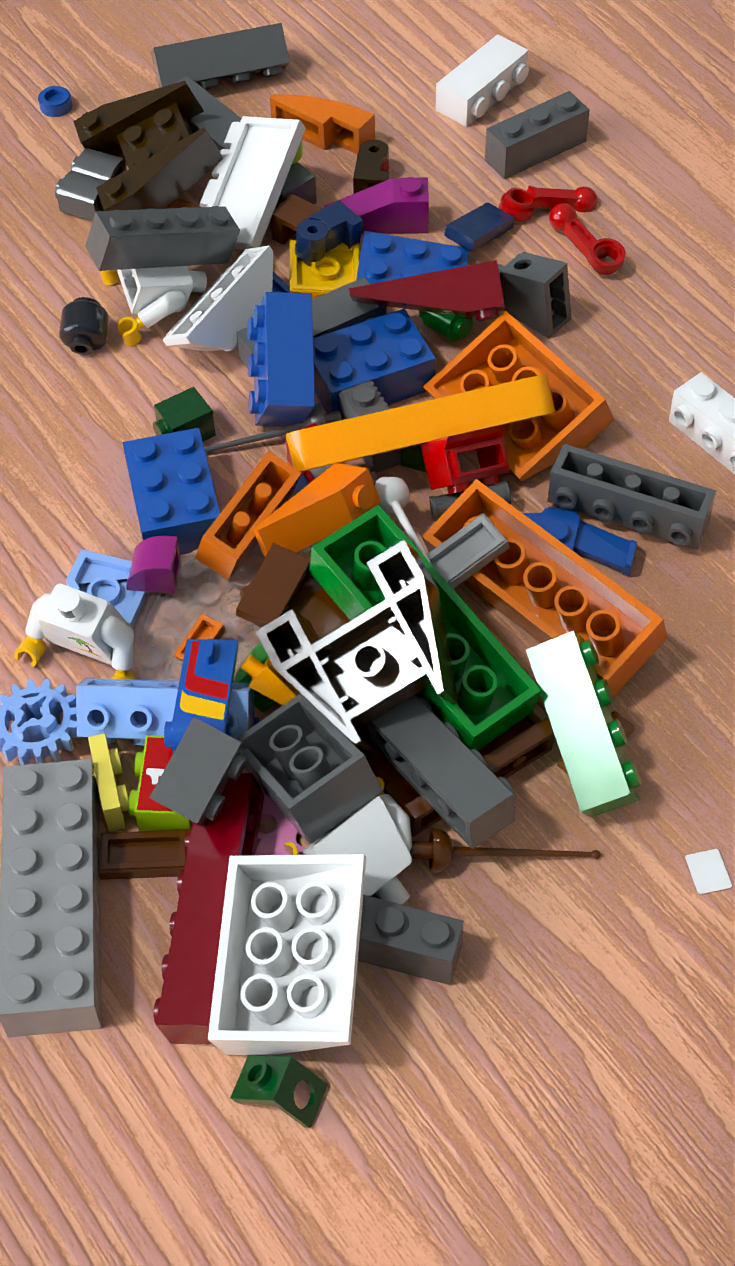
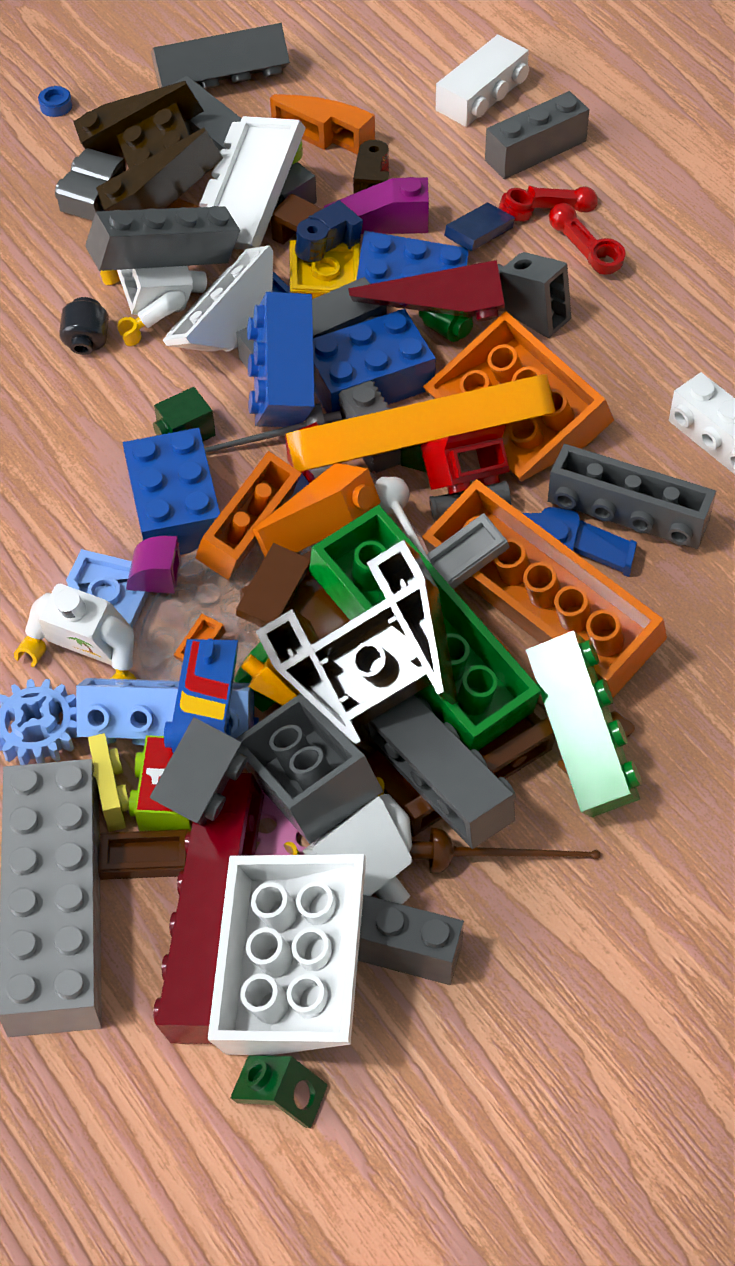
white sticker [685,849,732,894] -> none

